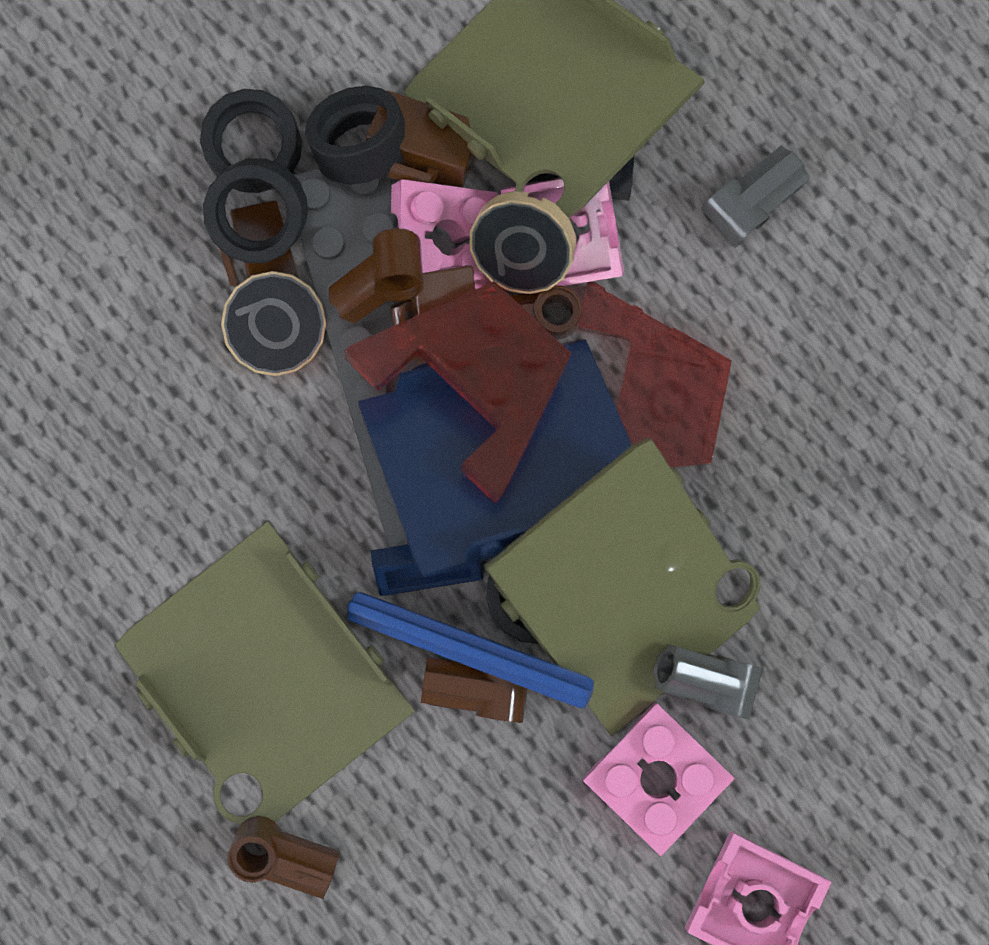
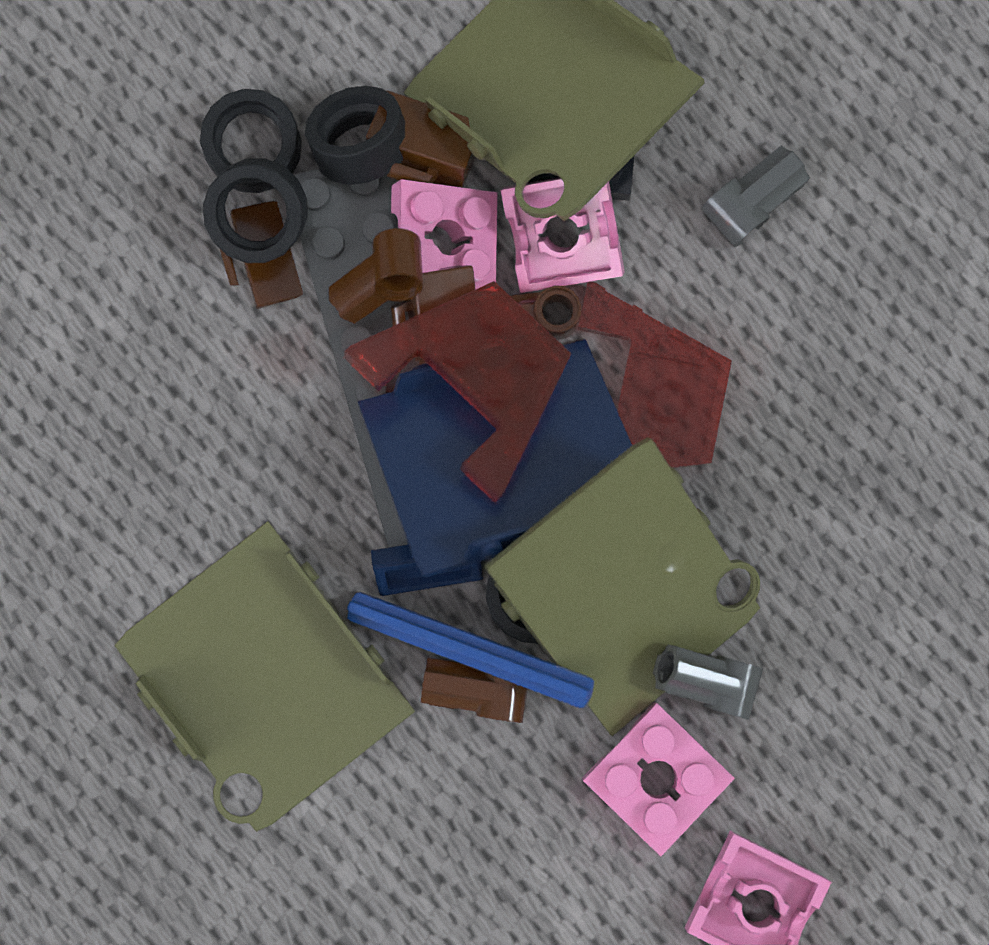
black tile [221,271,326,376] -> none
reddish brown piece [227,816,340,899] -> none
black tile [470,191,577,294] -> none

